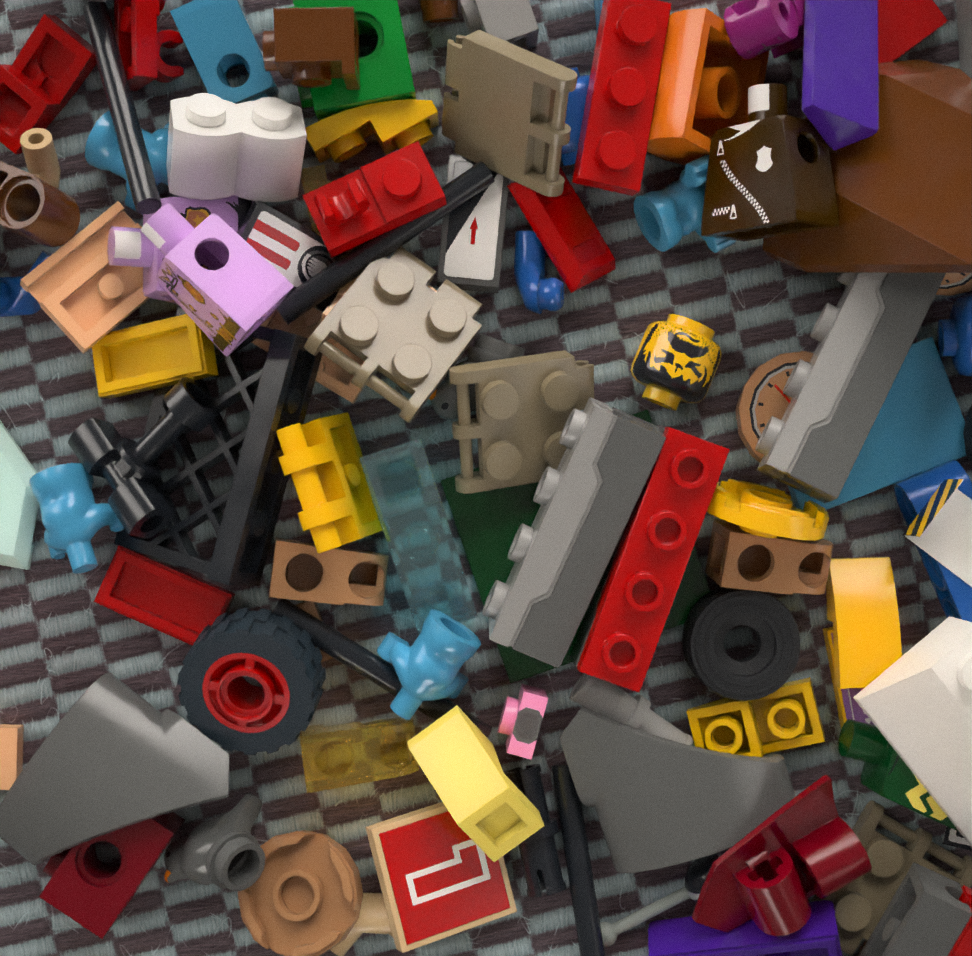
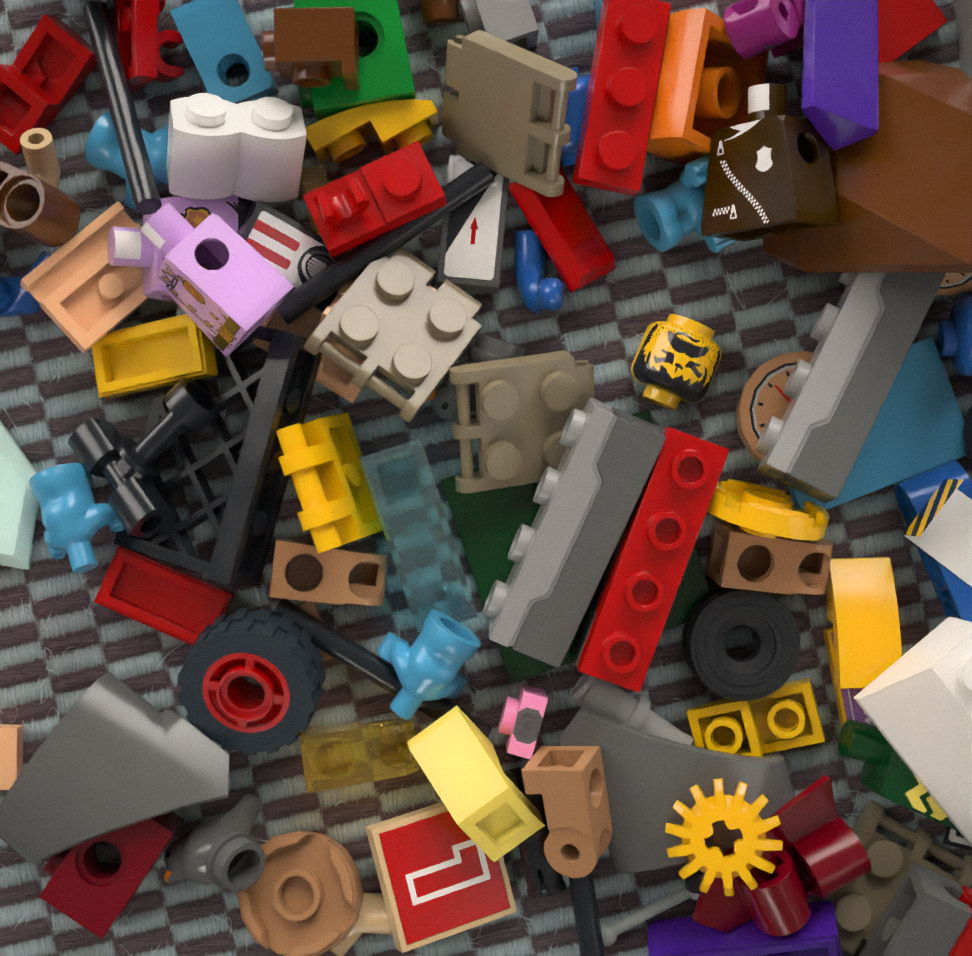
none -> medium nougat leg [521,746,613,878]
none -> yellow gear [665,778,783,896]

